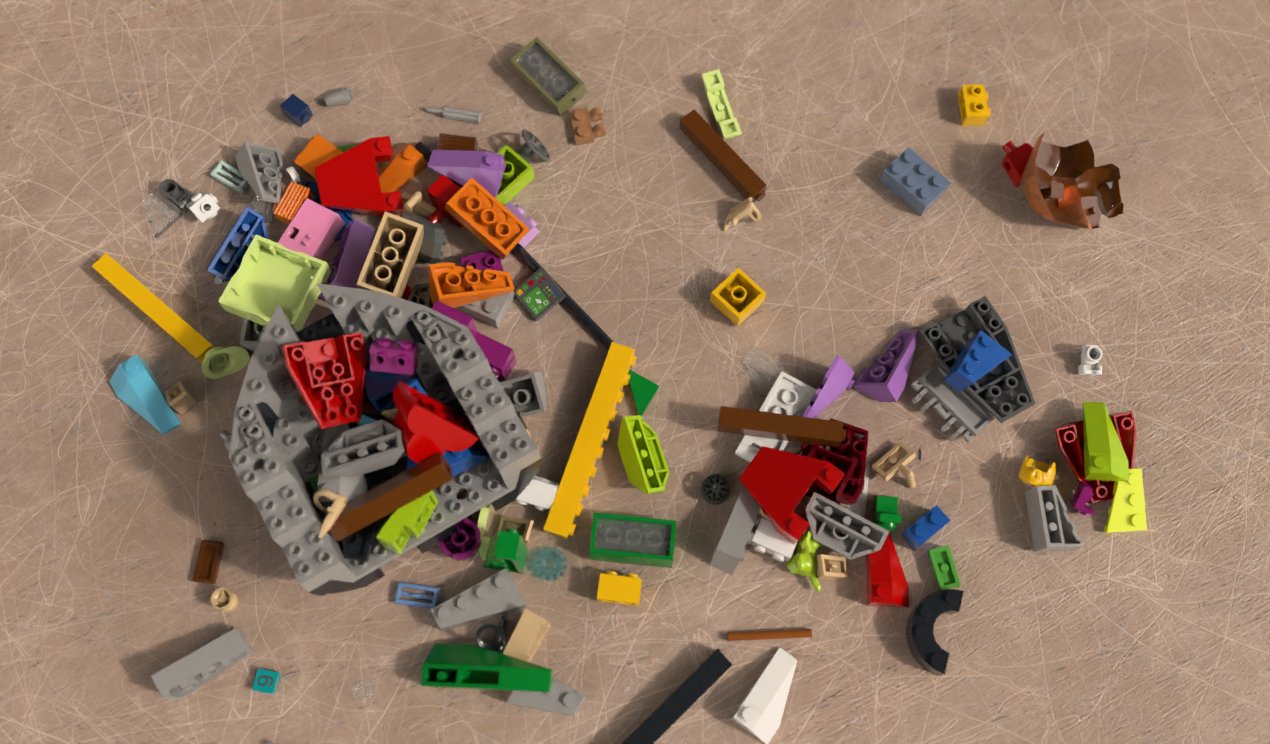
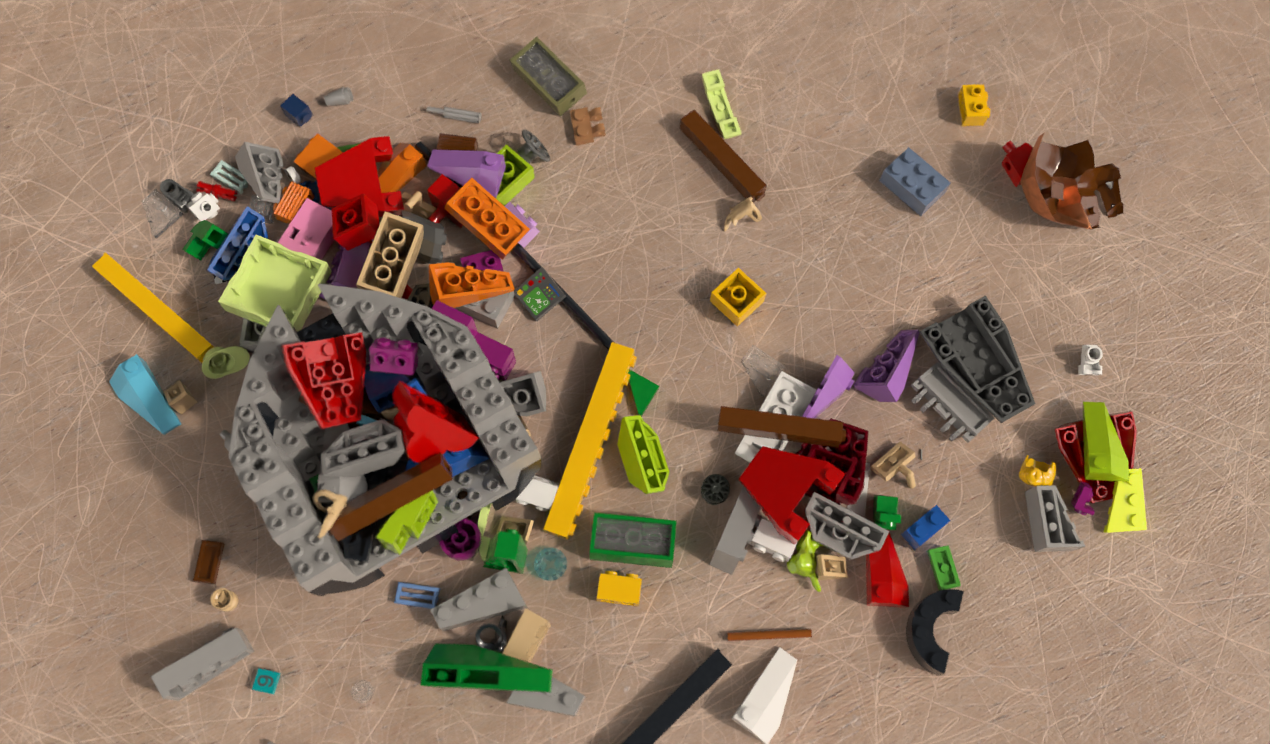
blue wedge [944,330,1012,392] -> none
none -> green brick [182,220,228,261]
none -> red pin [196,181,237,202]
none -> red brick [331,193,379,251]

